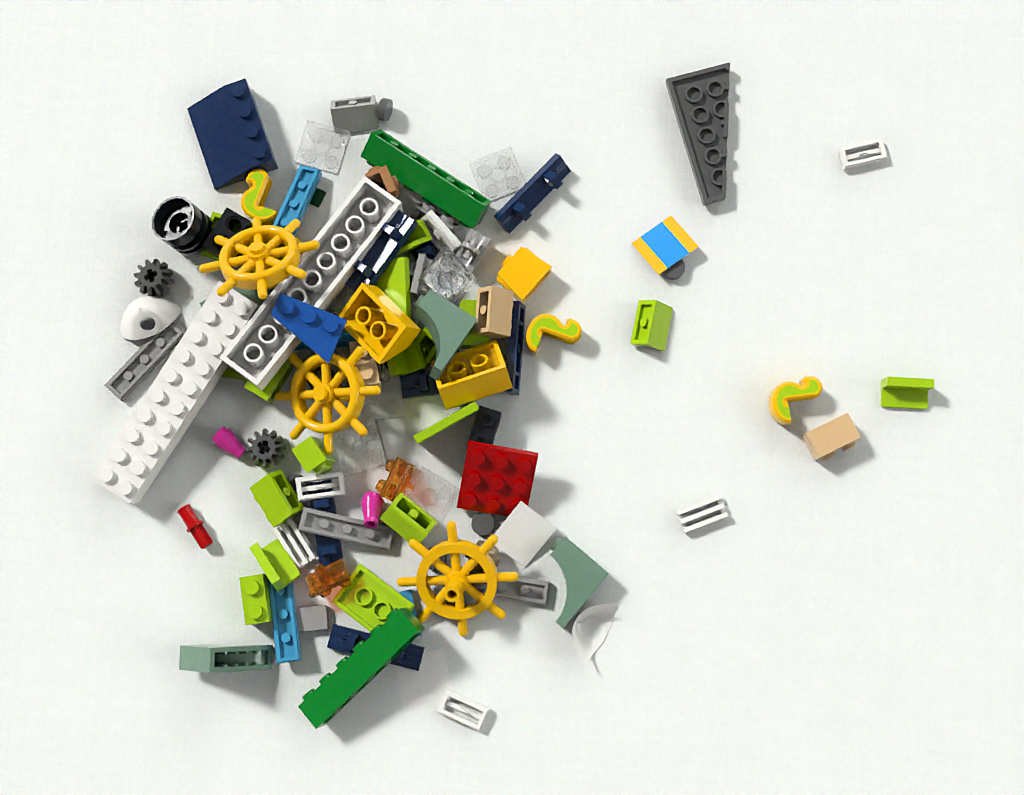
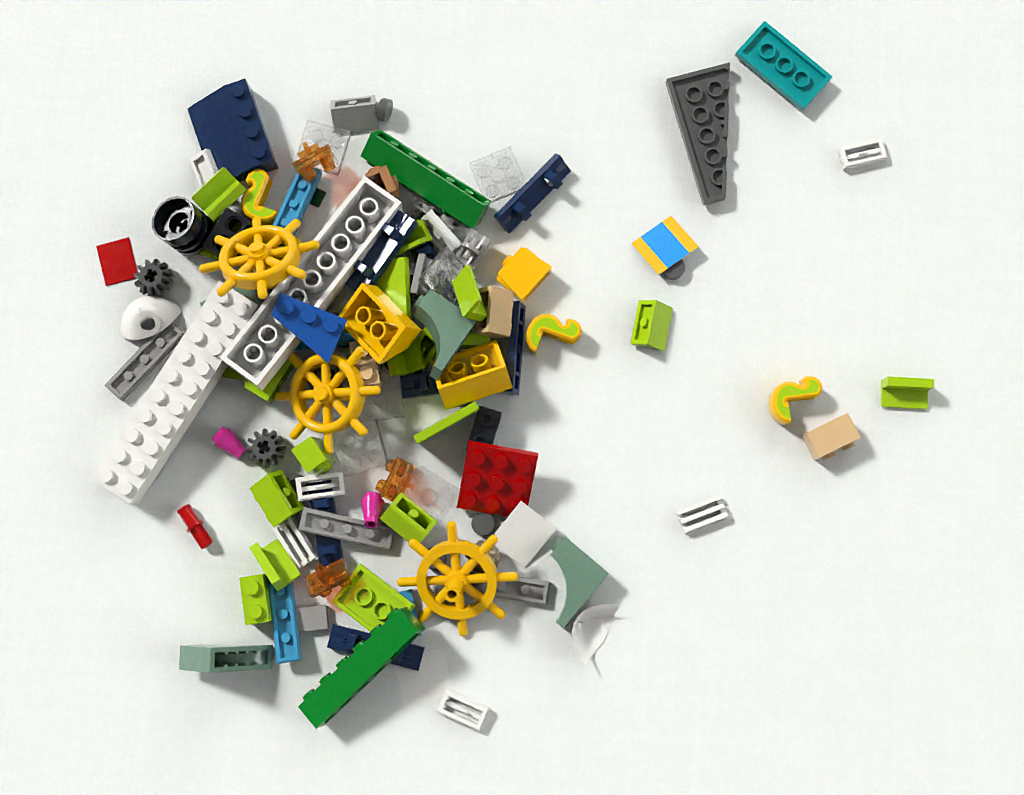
none -> red sticker [96,237,138,286]
none -> white tile [189,149,218,188]
none -> lime panel [191,167,247,221]
none -> clear orange hips [292,141,336,182]
none -> lime panel [452,265,487,321]
none -> teal plate [735,21,833,111]

